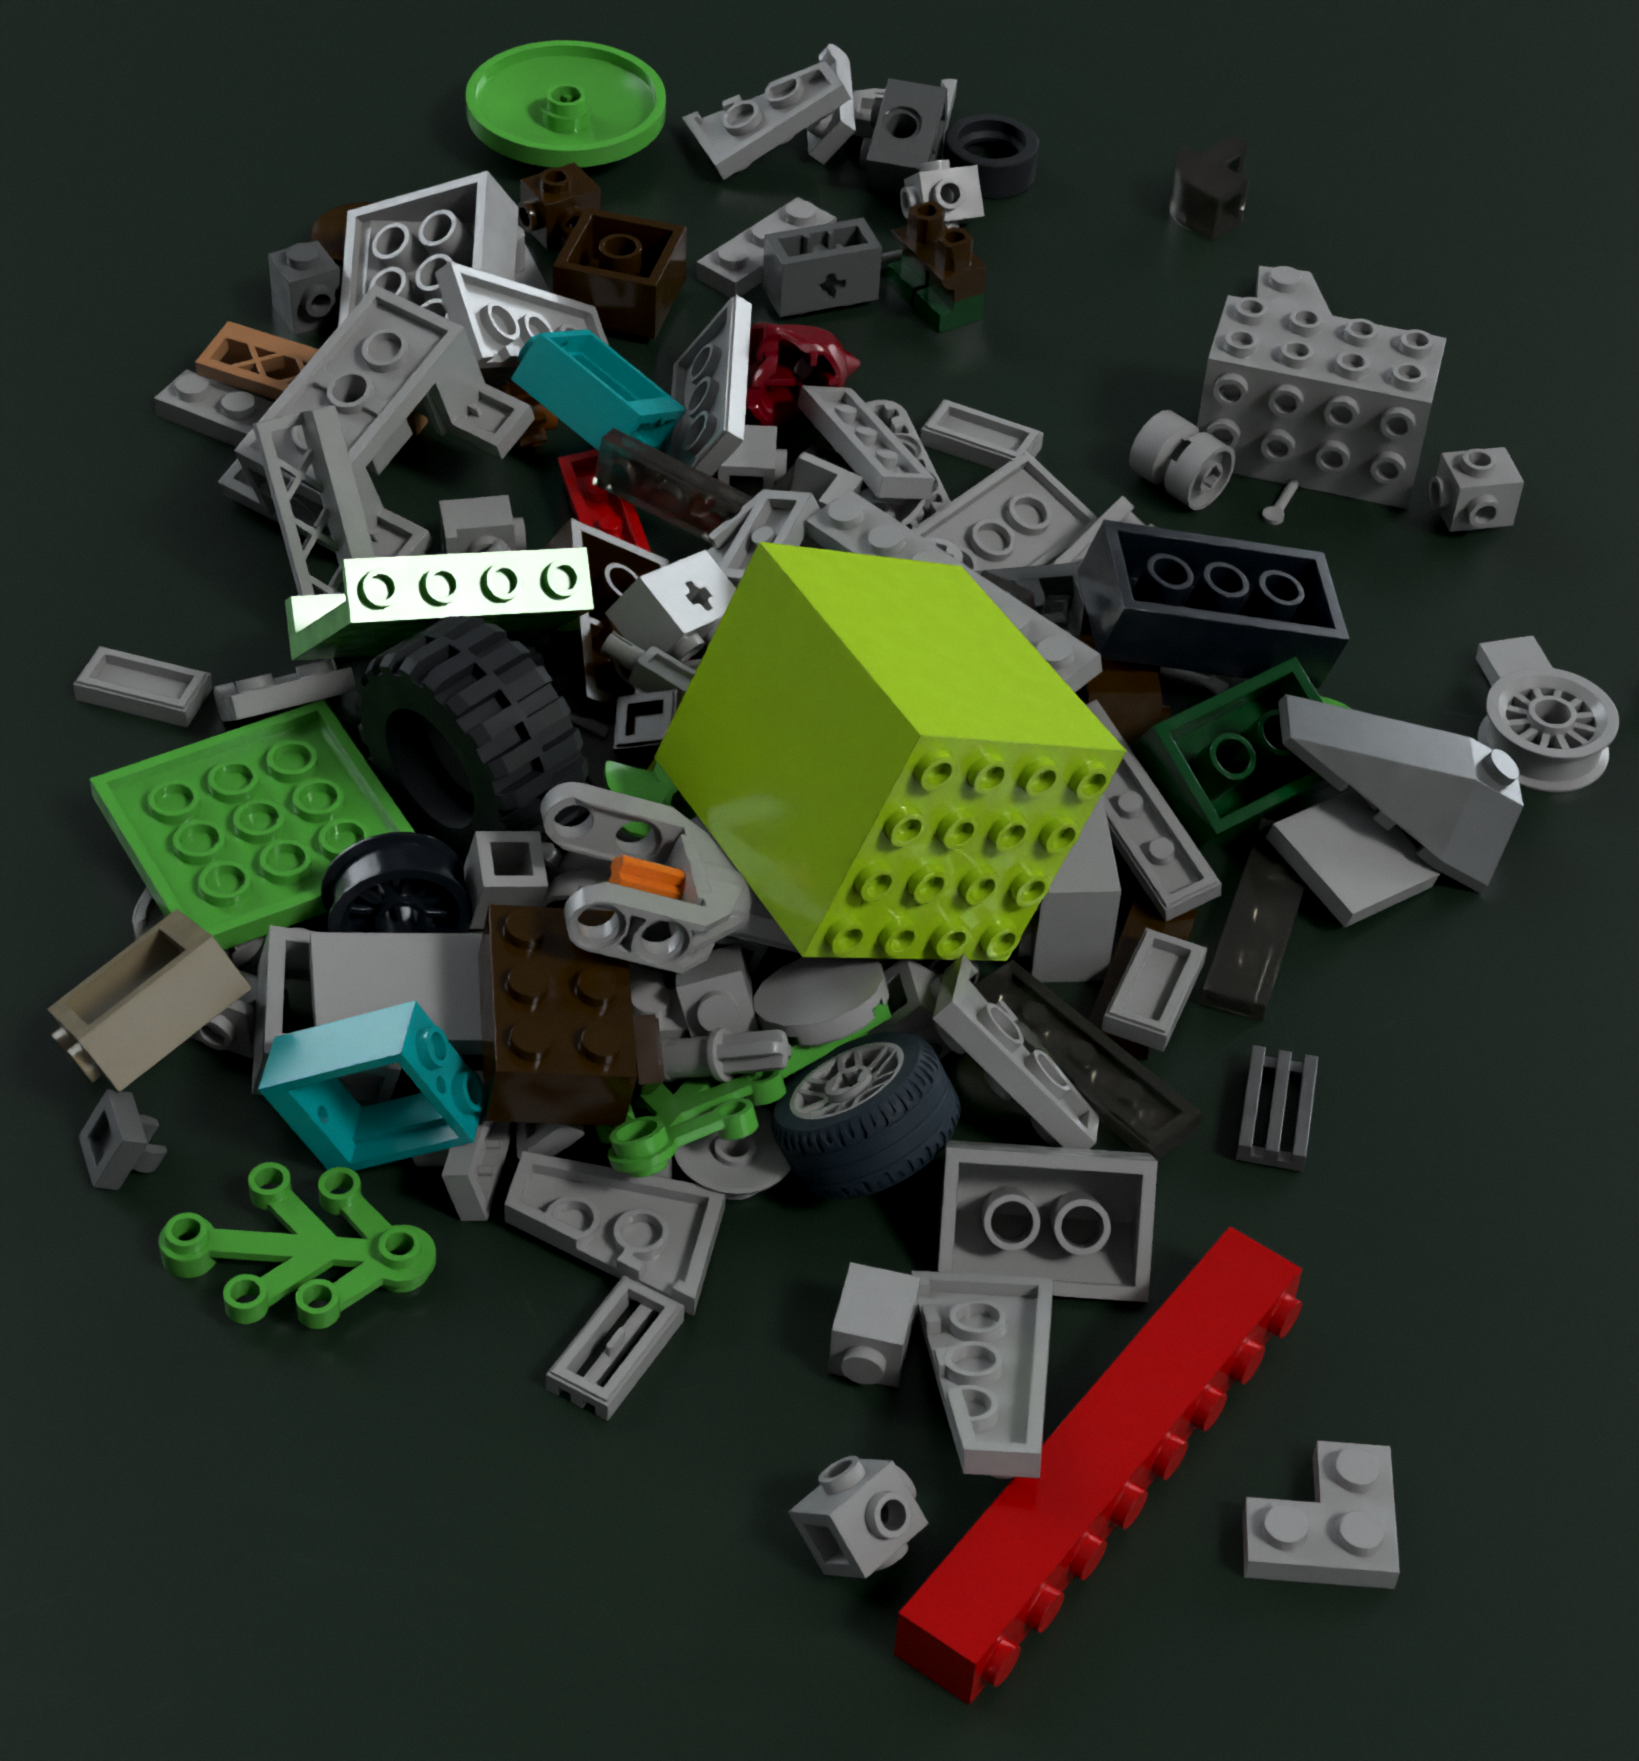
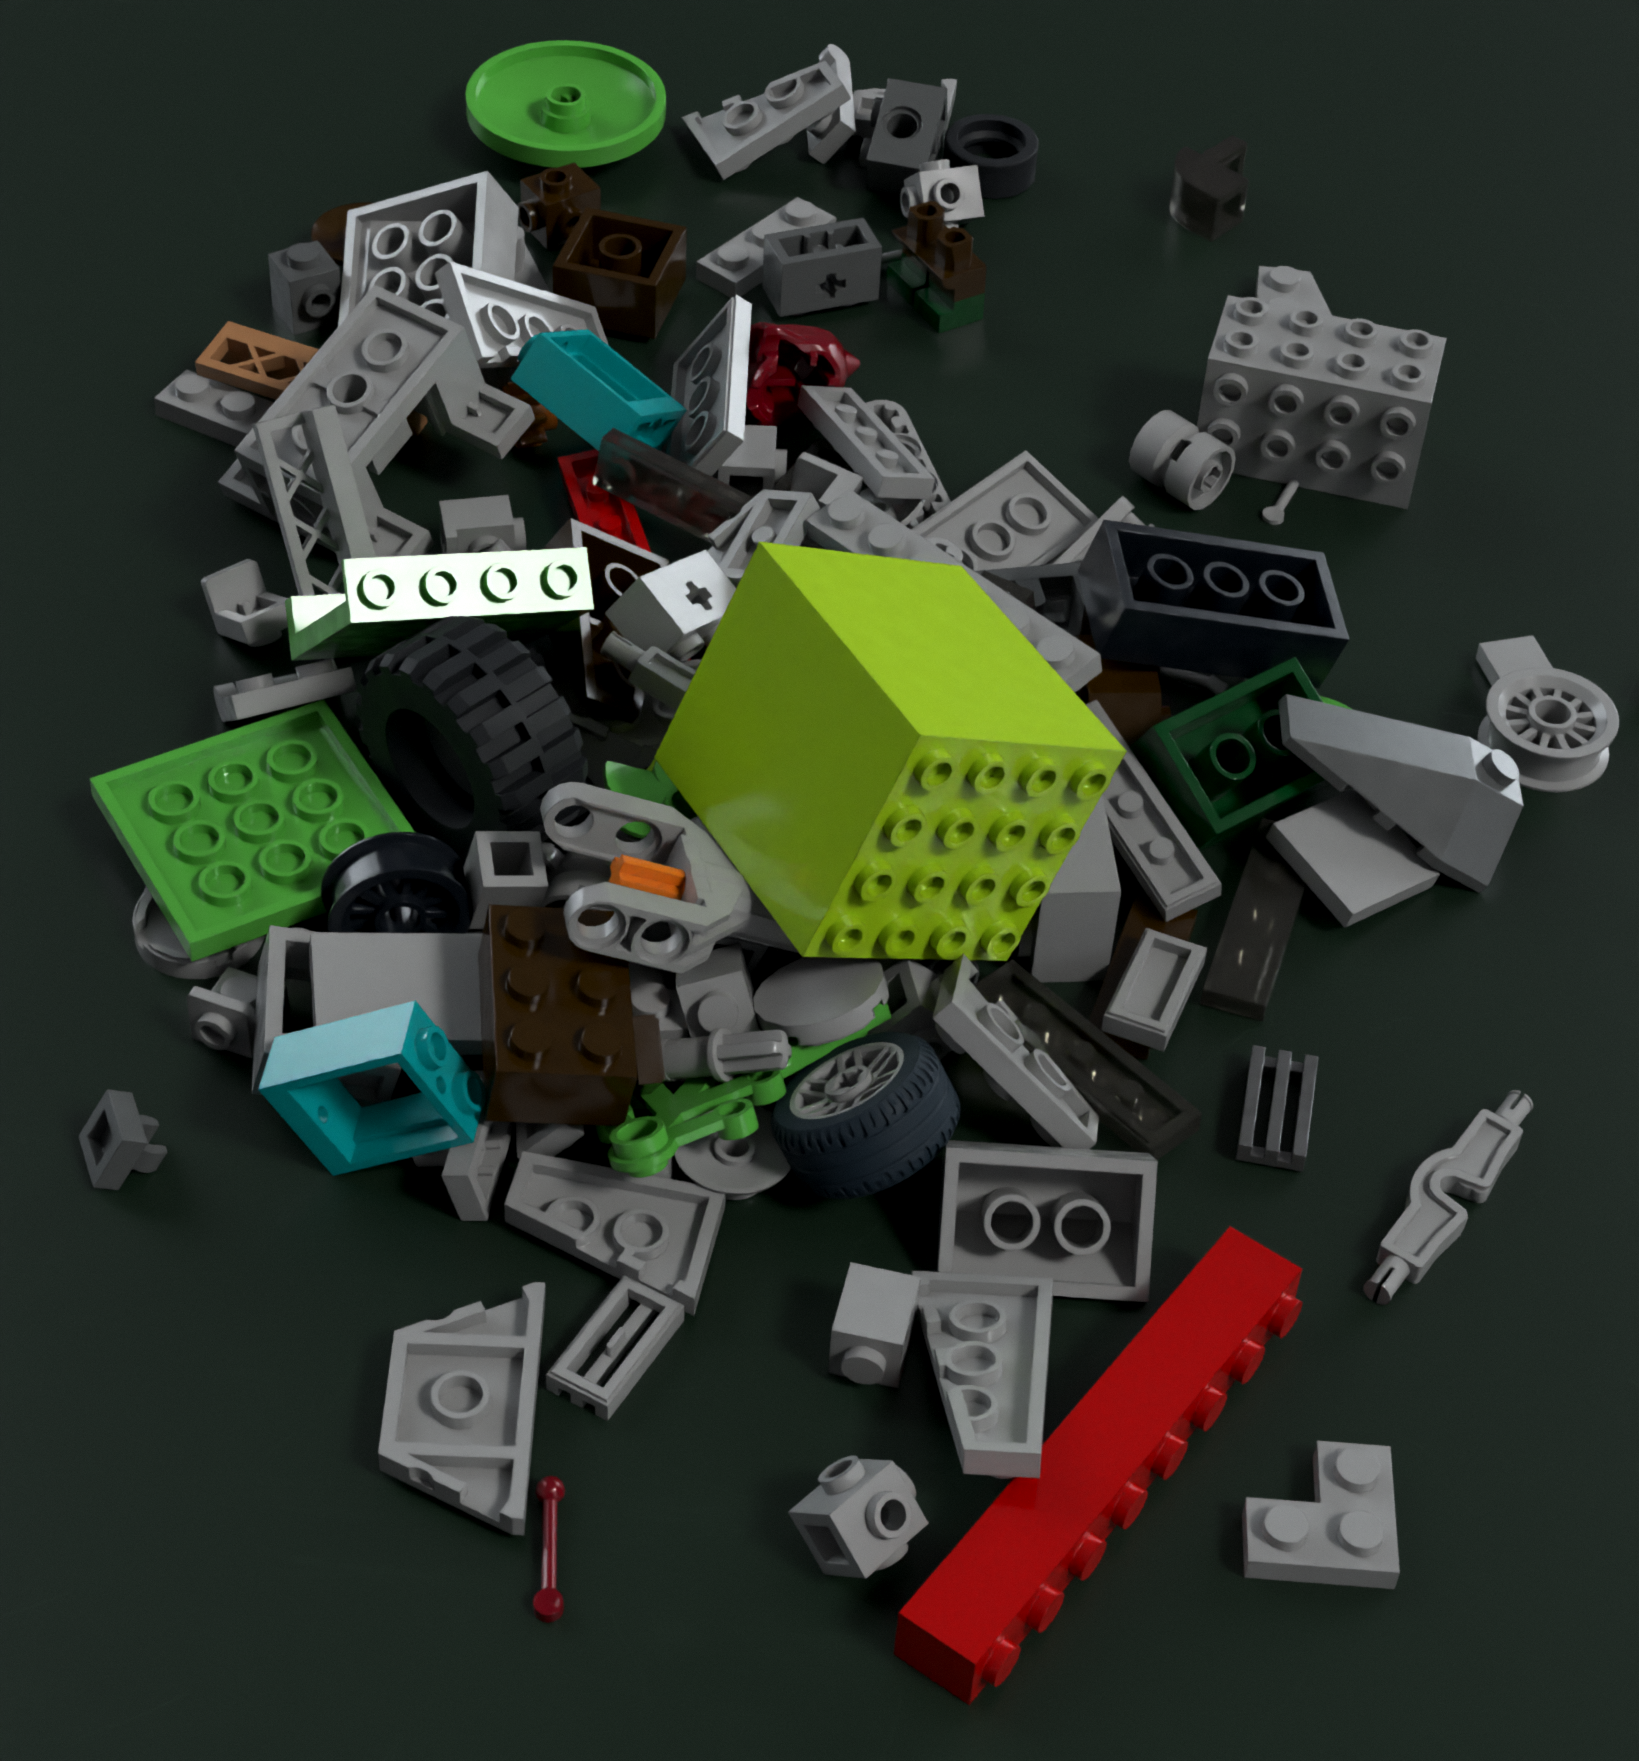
dark tan window [47,909,252,1092] -> none
light grey tile [73,646,212,728] -> none
bright green plant [159,1162,436,1329] -> none
dark brown tile [613,689,683,761] -> none
light grey tile [920,399,1044,470] -> none
light grey brick [1429,447,1524,532] -> none
none -> light grey bracket [201,559,288,647]
none -> light grey wing [378,1282,546,1535]
none -> dark red hinge [533,1476,565,1623]
none -> light grey piece [1363,1090,1533,1305]

